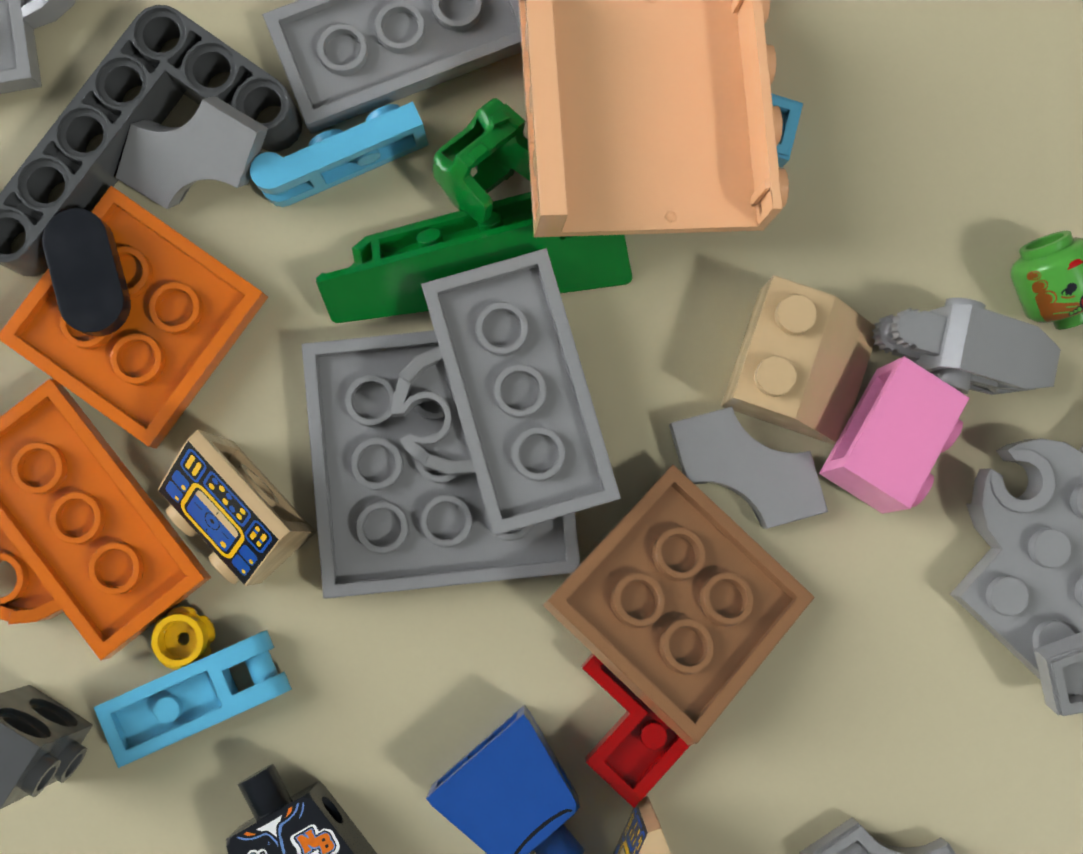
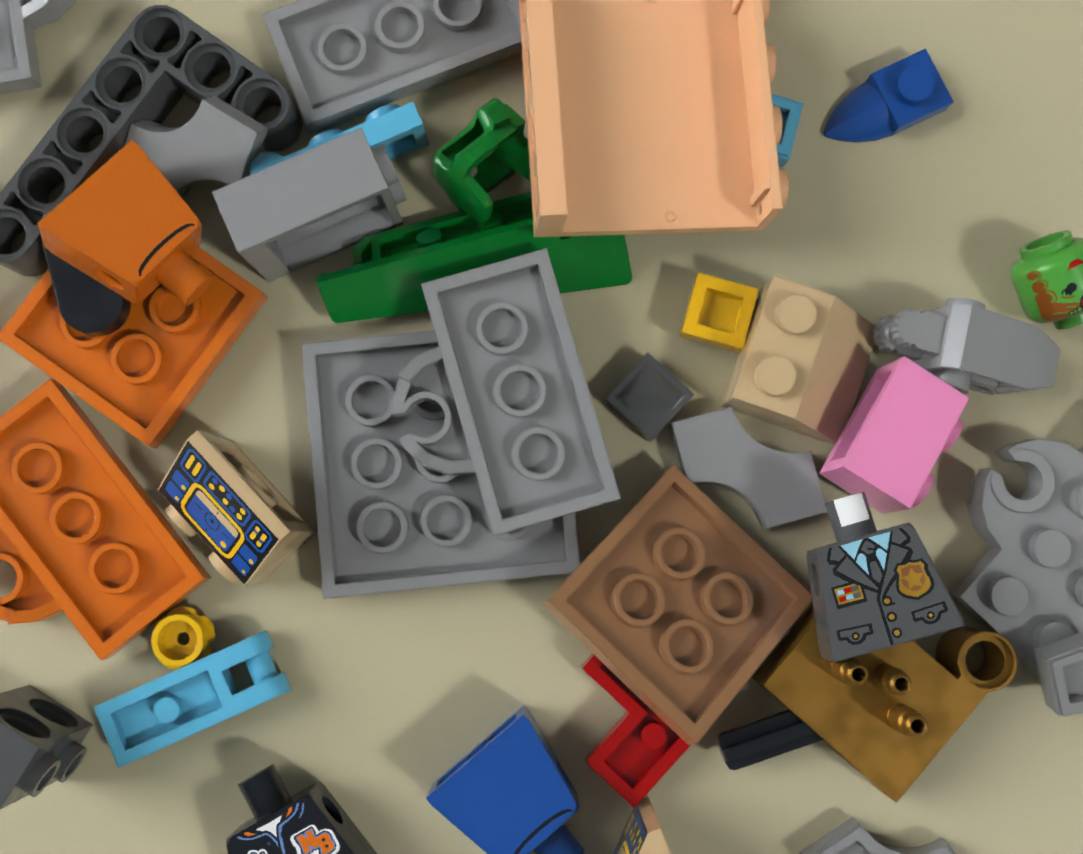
none -> orange torso [37,140,213,306]
none -> light grey window [212,127,407,282]
none -> dark grey tile [604,352,694,442]
none -> yellow plate [679,272,759,353]
none -> pearl gold piece [718,606,1017,803]
none -> dark grey torso [807,492,964,662]
none -> blue plate [823,48,954,143]

